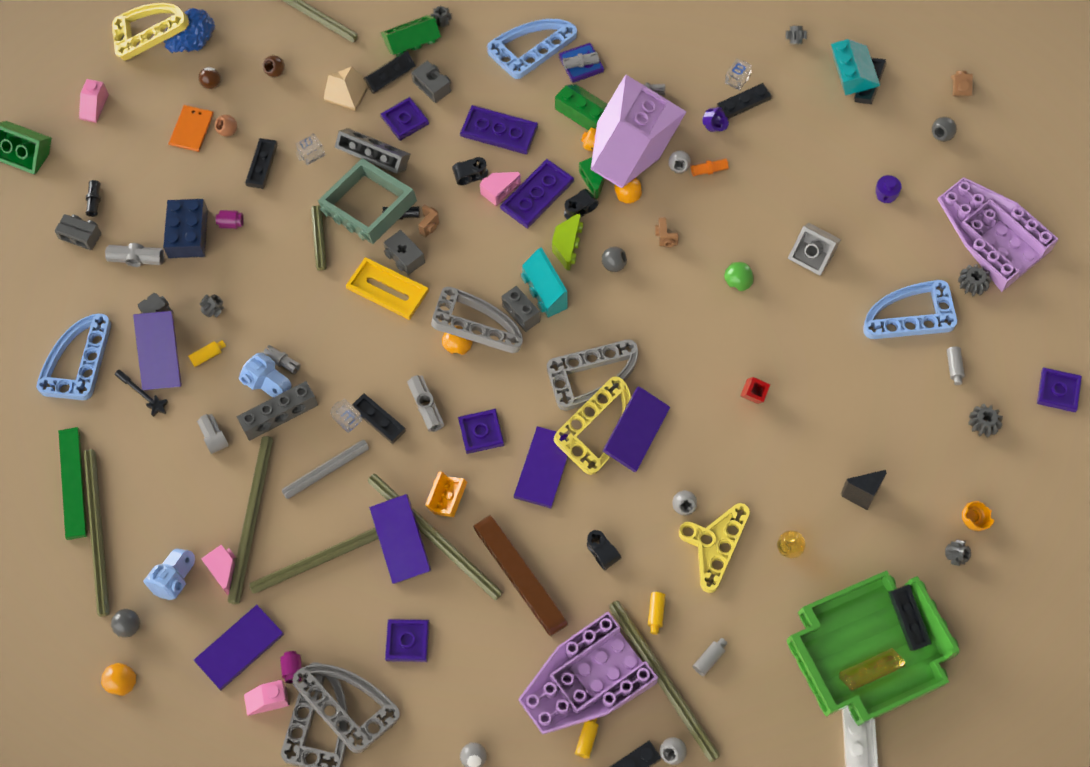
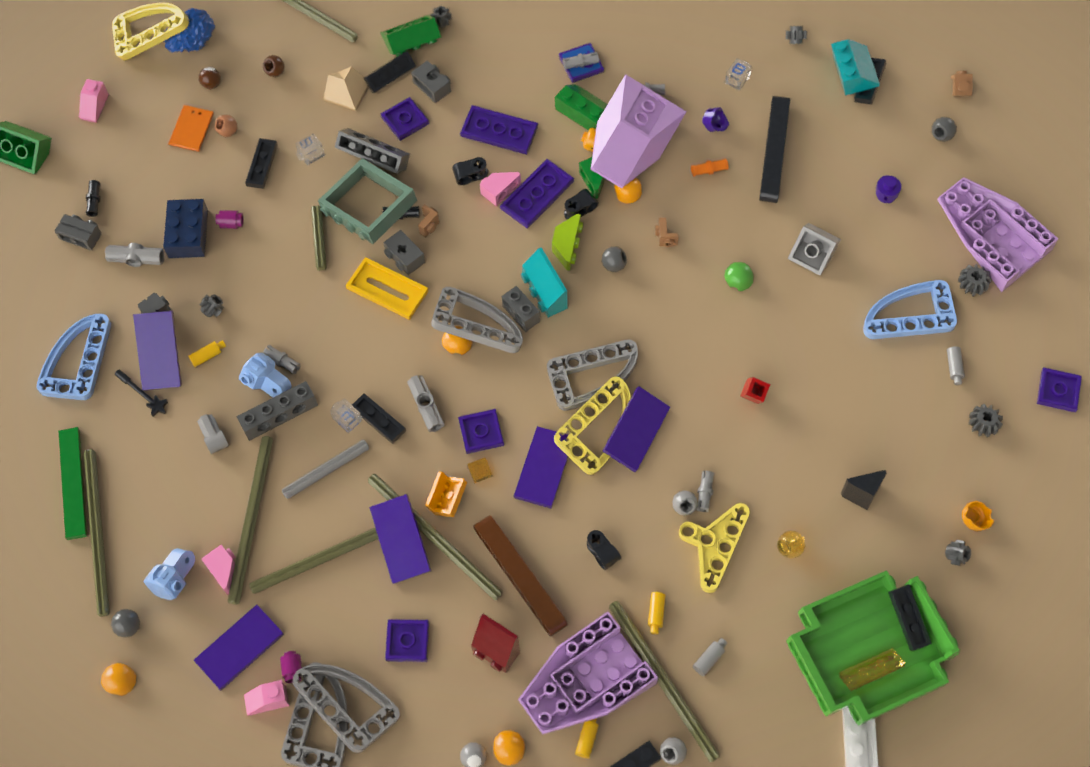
light blue beam [487,19,577,79] -> none
light grey piece [668,151,691,173] -> none
black plate [717,83,772,119] -> none
none -> clear yellow tile [467,458,493,483]
none -> dark red slope [471,613,520,673]
none -> light orange hair [493,730,525,766]
none -> light grey pin [696,471,715,512]
none -> black beam [759,96,790,203]

